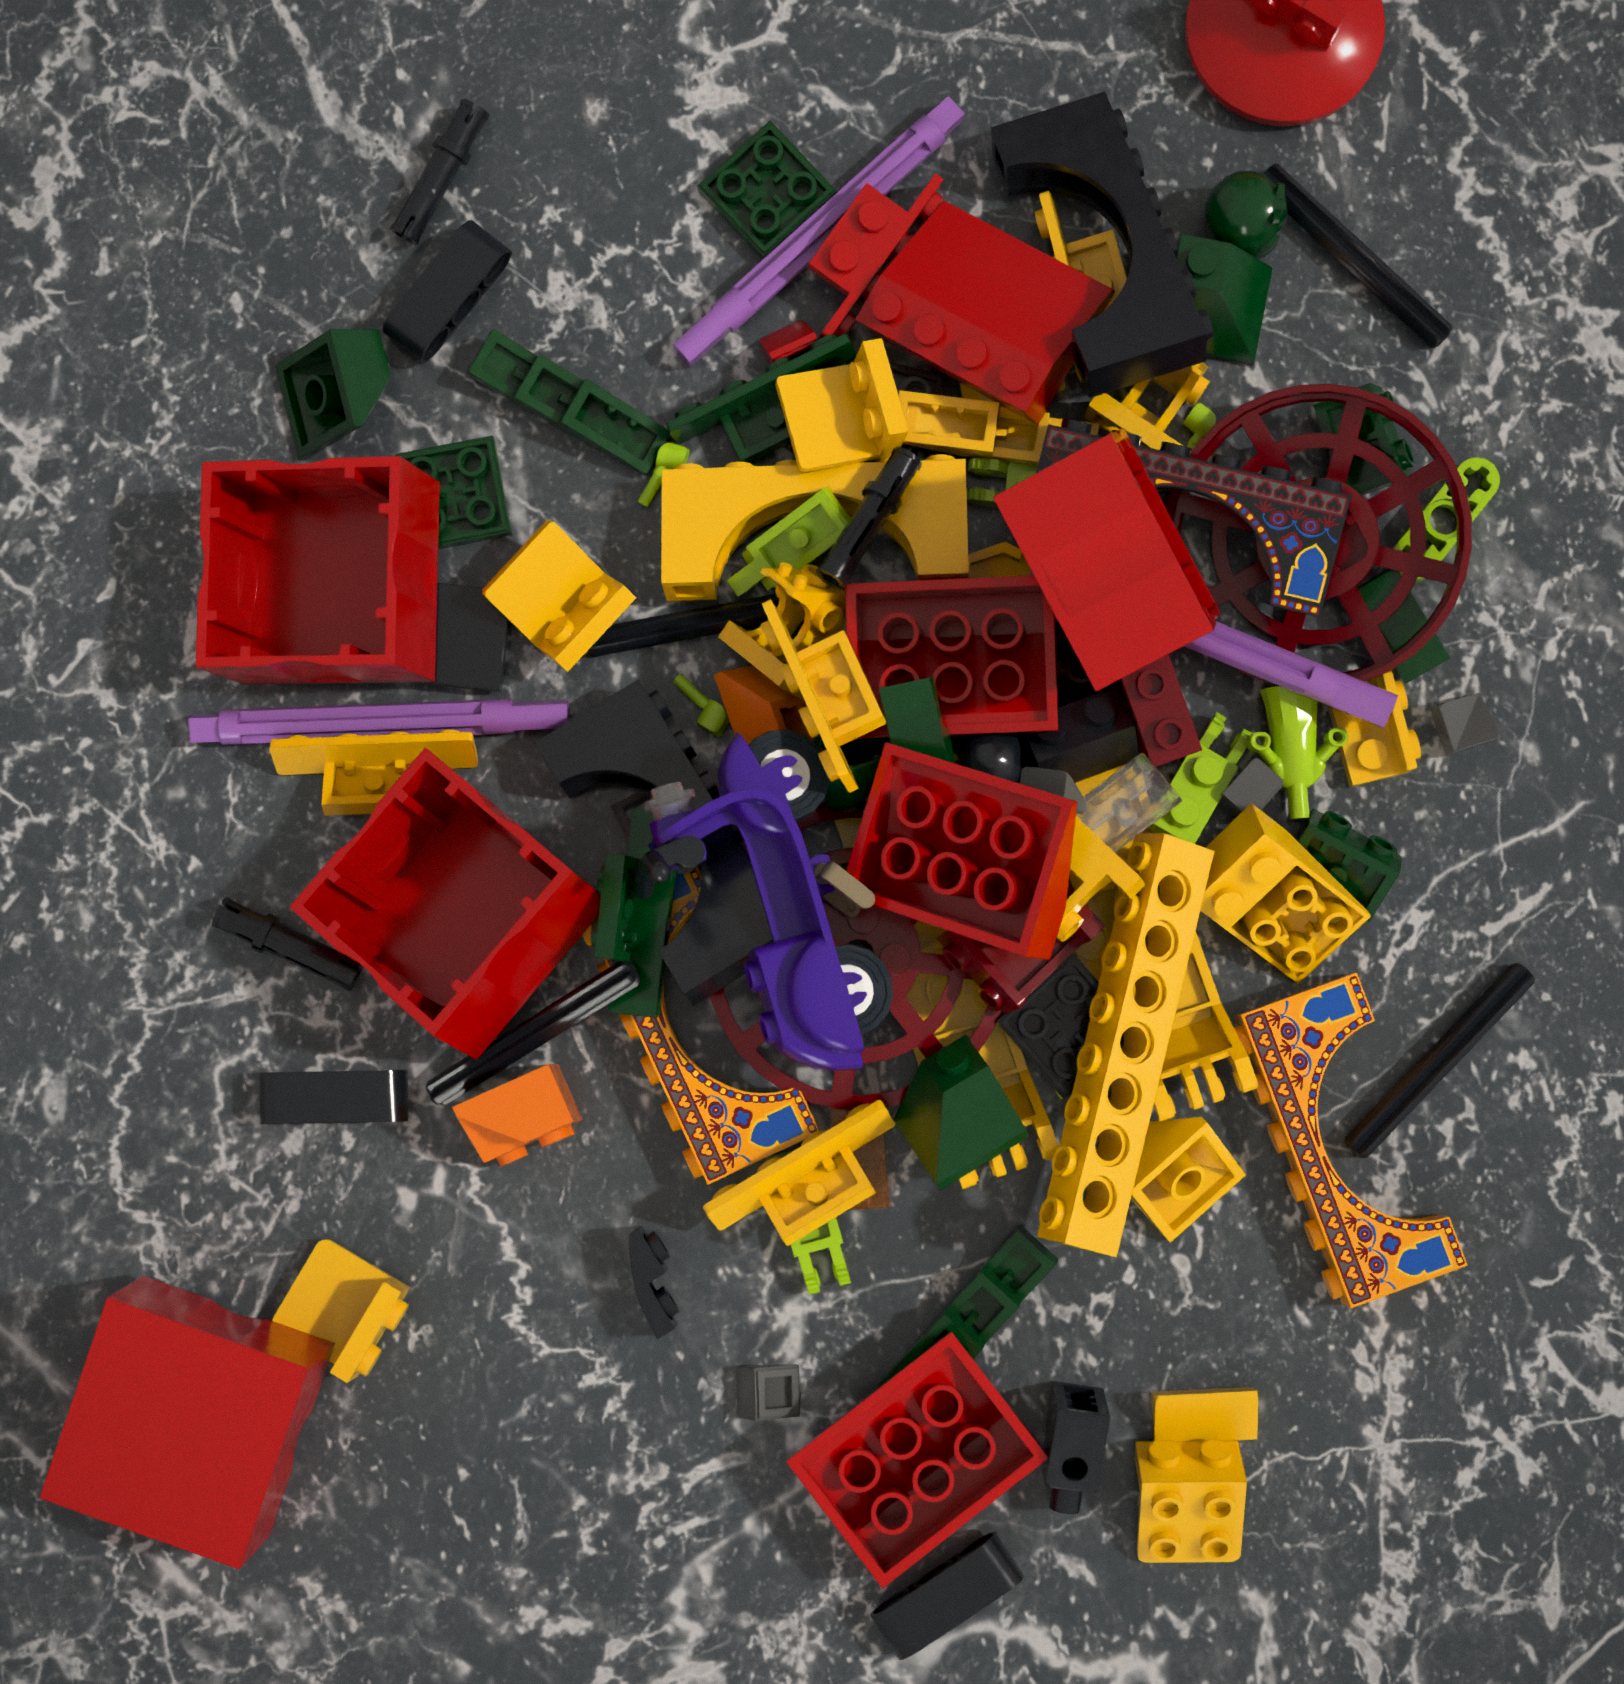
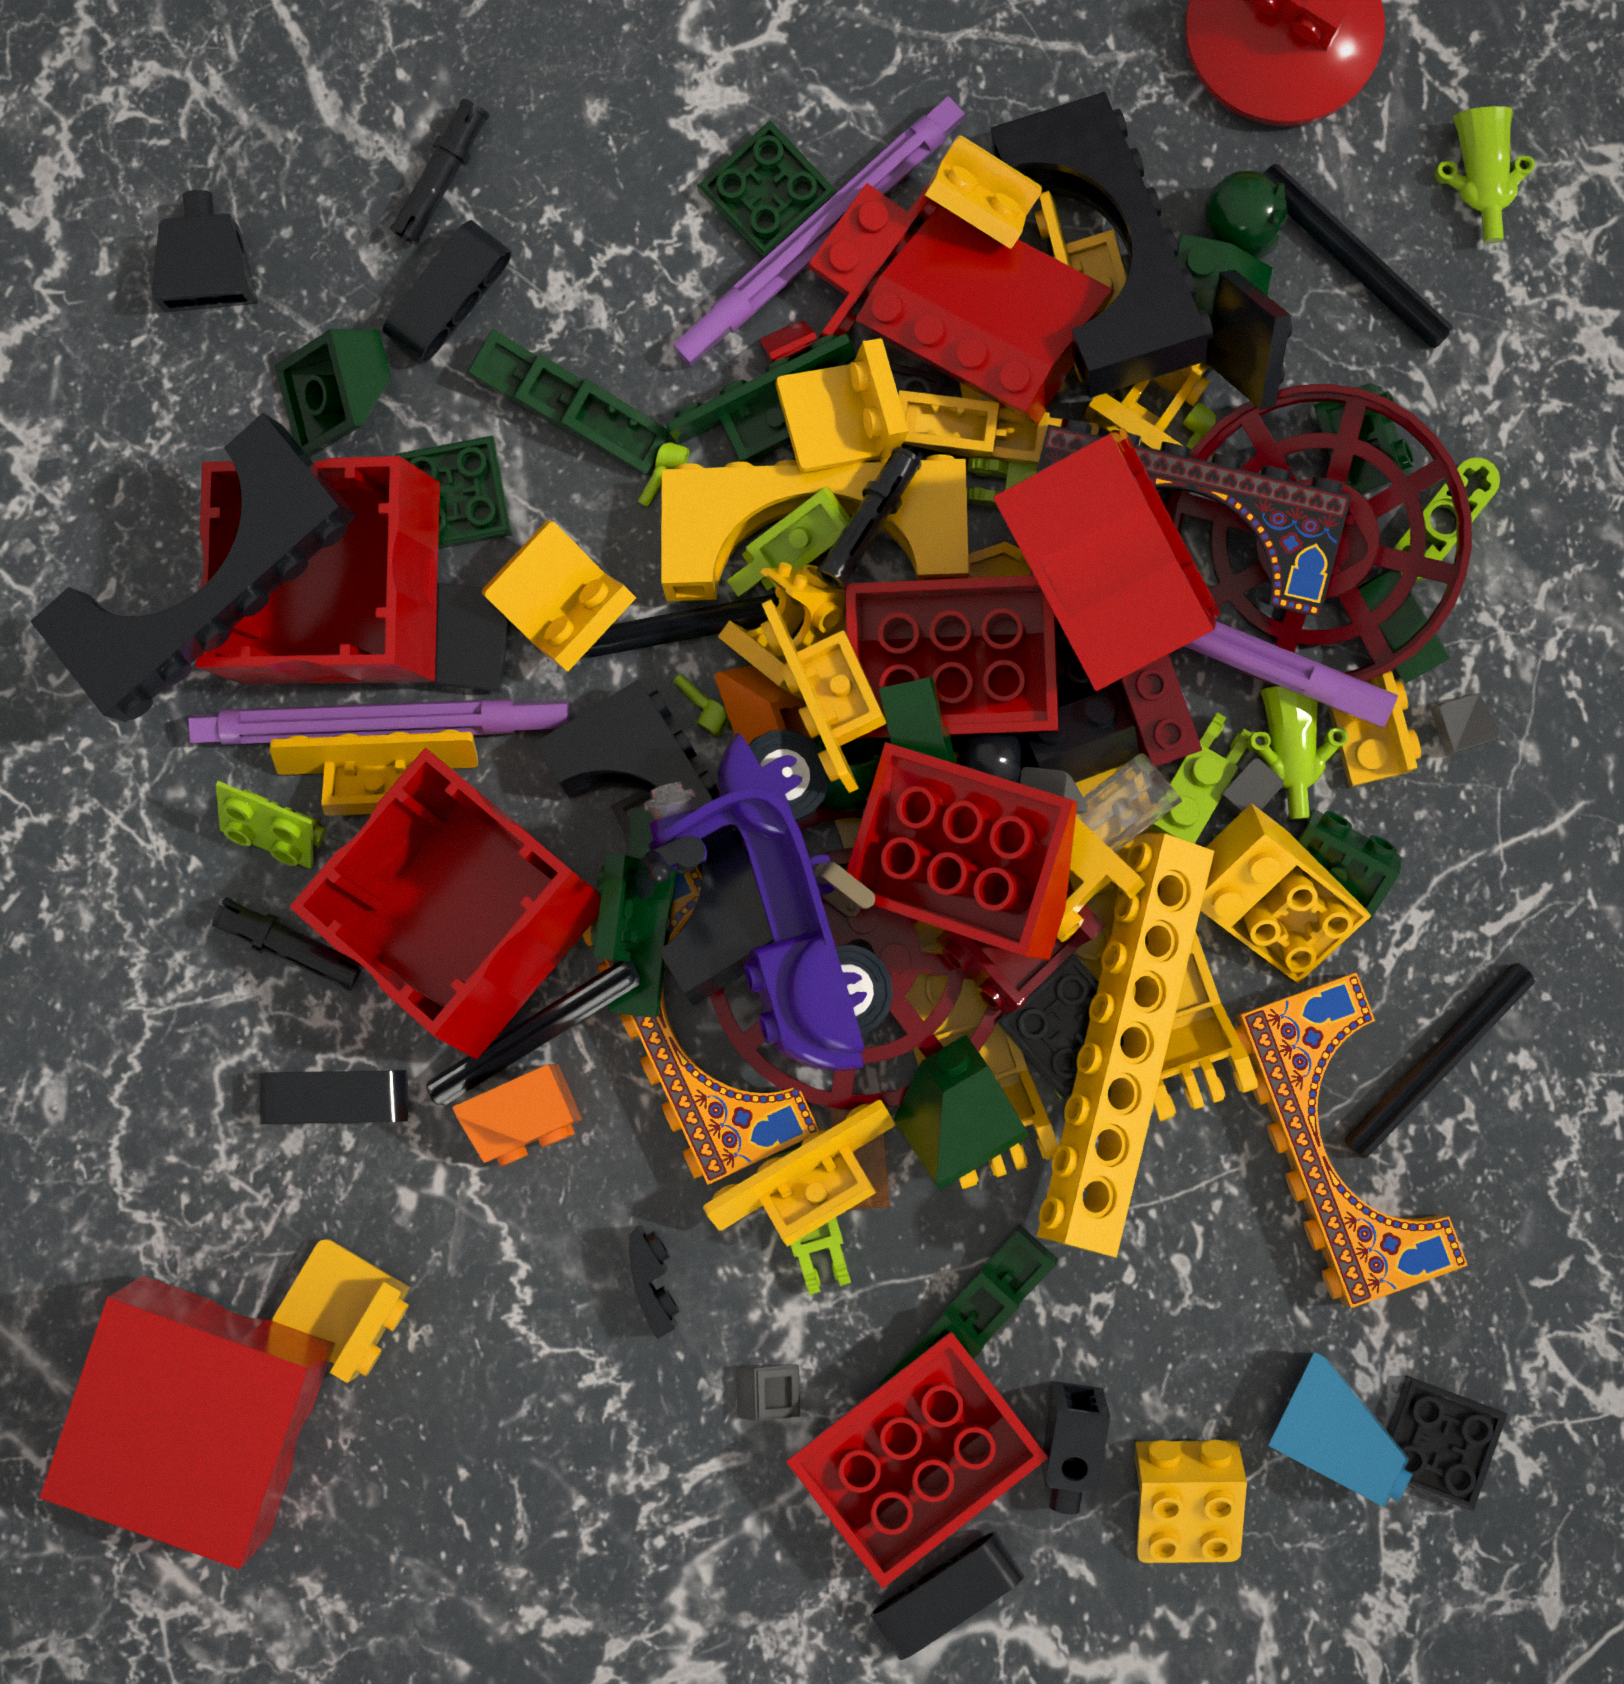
yellow slope [1131,1117,1246,1243] -> none
yellow slope [1151,1387,1258,1442] -> none
none -> black arch [30,413,357,722]
none -> black torso [152,190,258,313]
none -> lime hinge [216,781,327,869]
none -> yellow bracket [925,135,1042,249]
none -> black tile [1206,269,1292,410]
none -> dark azure slope [1268,1352,1413,1507]
none -> black tile [1387,1375,1508,1512]
none -> lime piece [1434,106,1535,243]

